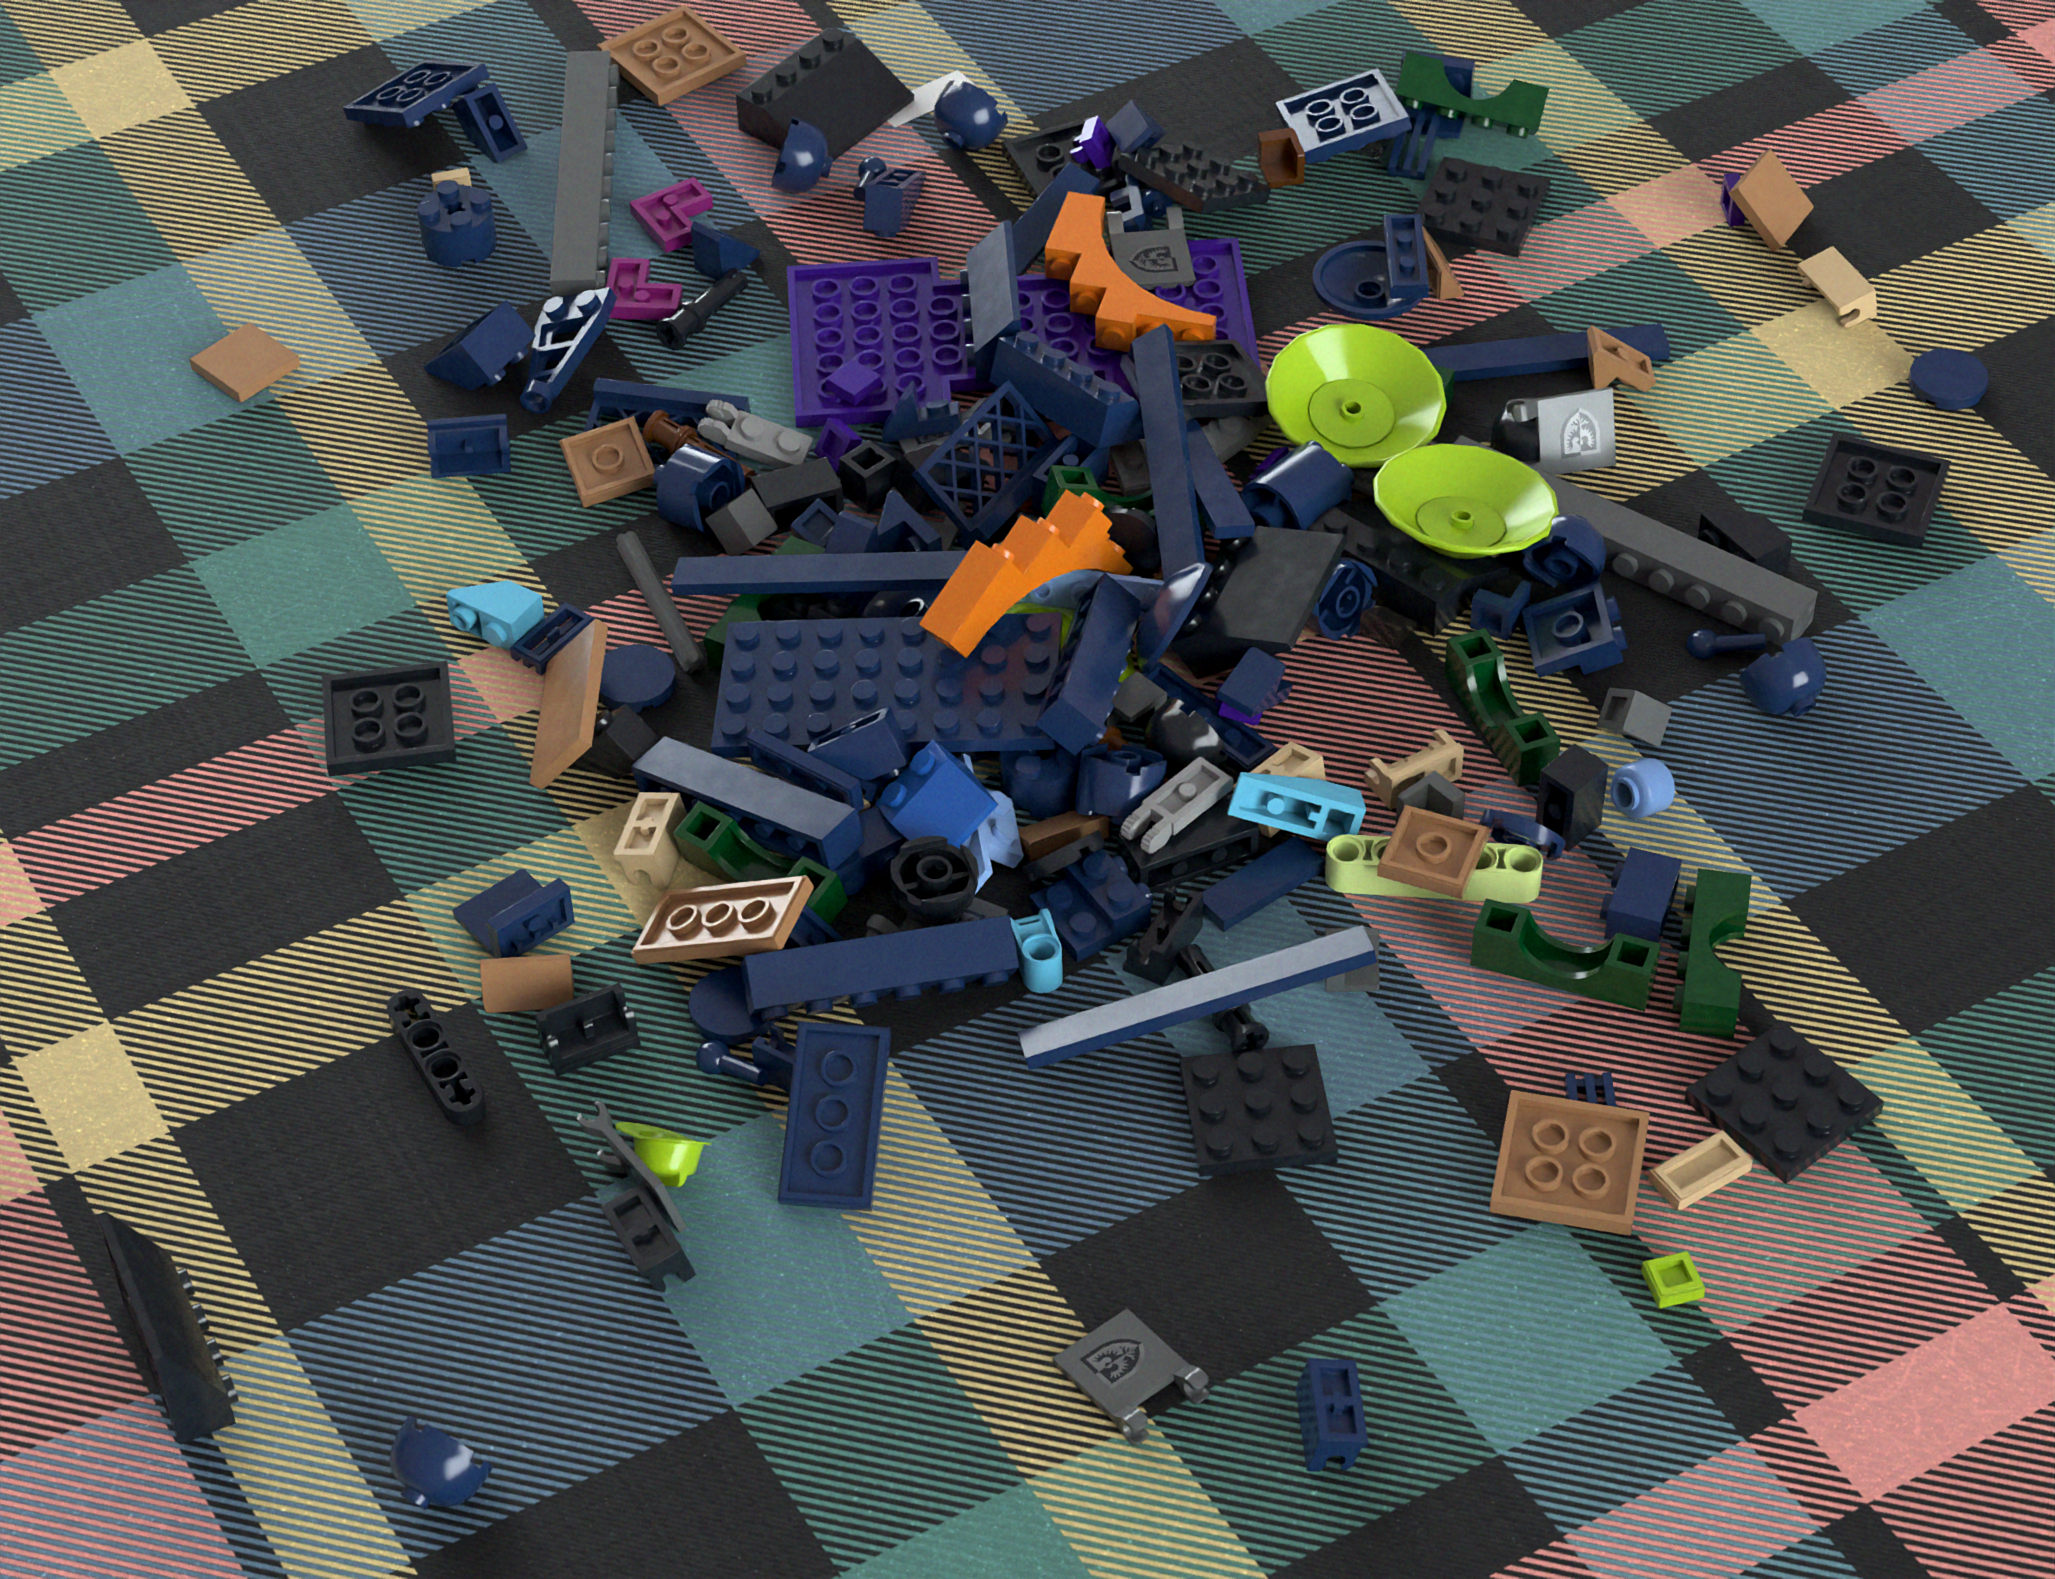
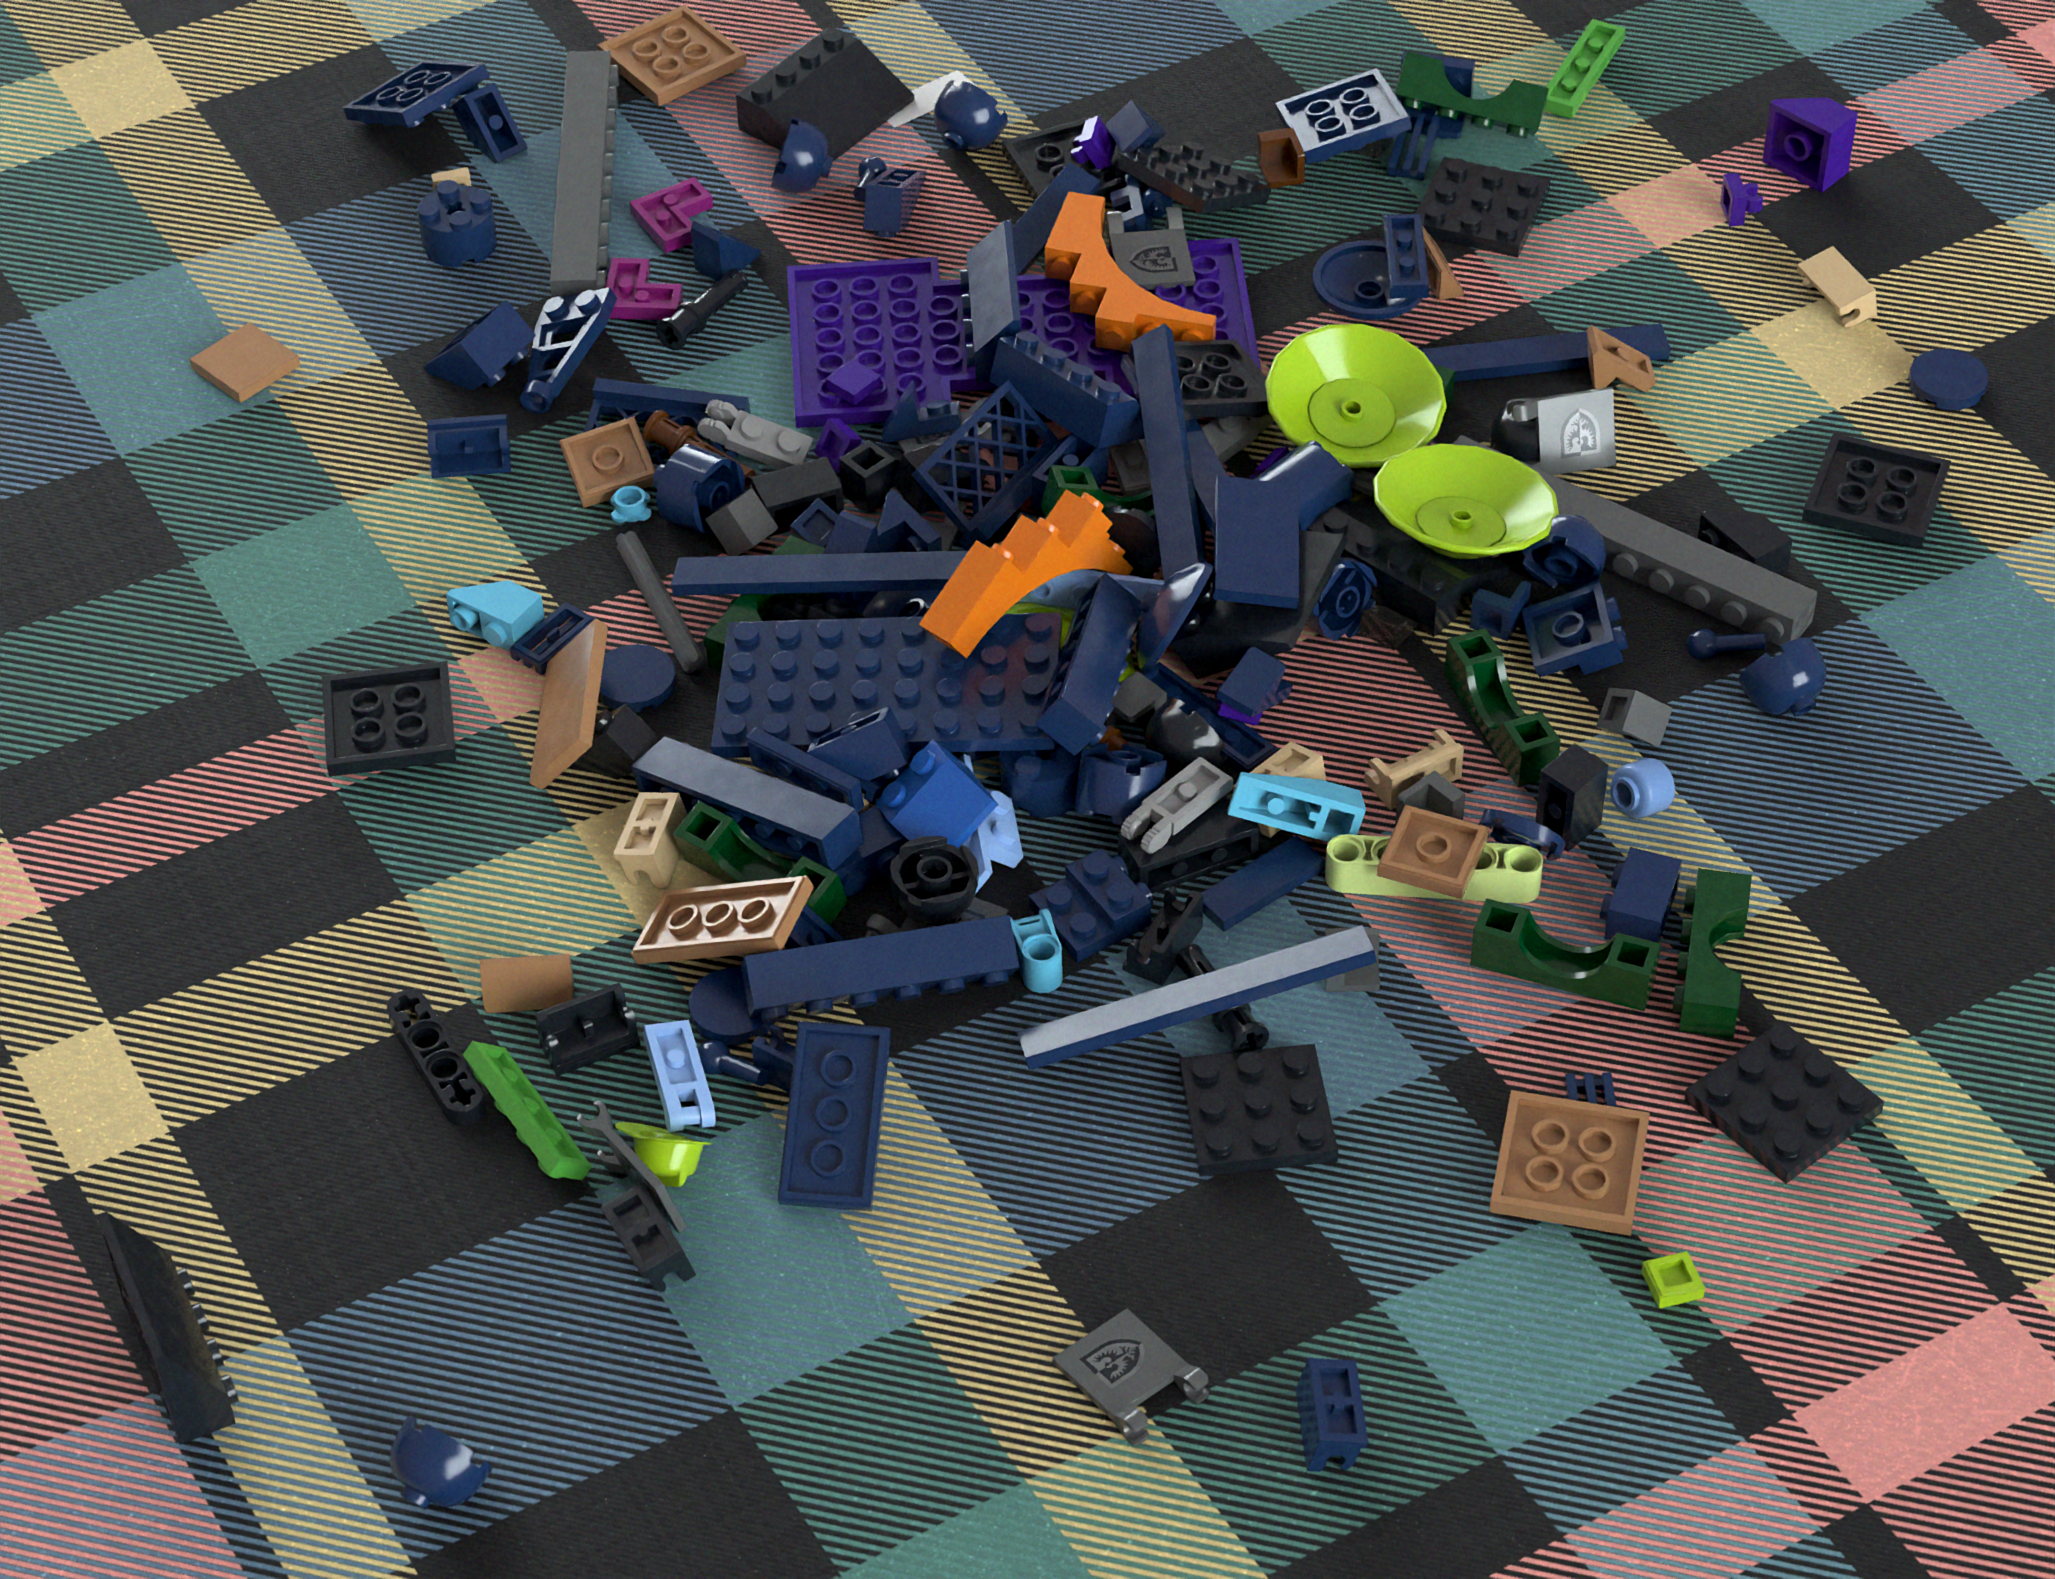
dark blue bracket [453,869,575,958] -> none
medium nougat slope [1018,810,1109,863] -> none
black tile [1021,830,1106,882] -> none
tan tile [1648,1130,1753,1211] -> none
medium nougat tile [1729,149,1814,252] -> none
none -> bright green plate [463,1041,592,1181]
none -> medium azure plate [611,486,651,523]
none -> light blue plate [643,1020,716,1132]
none -> dark blue tile [1213,475,1299,609]
none -> bright green plate [1543,19,1626,118]
none -> dark purple slope [1762,98,1858,193]

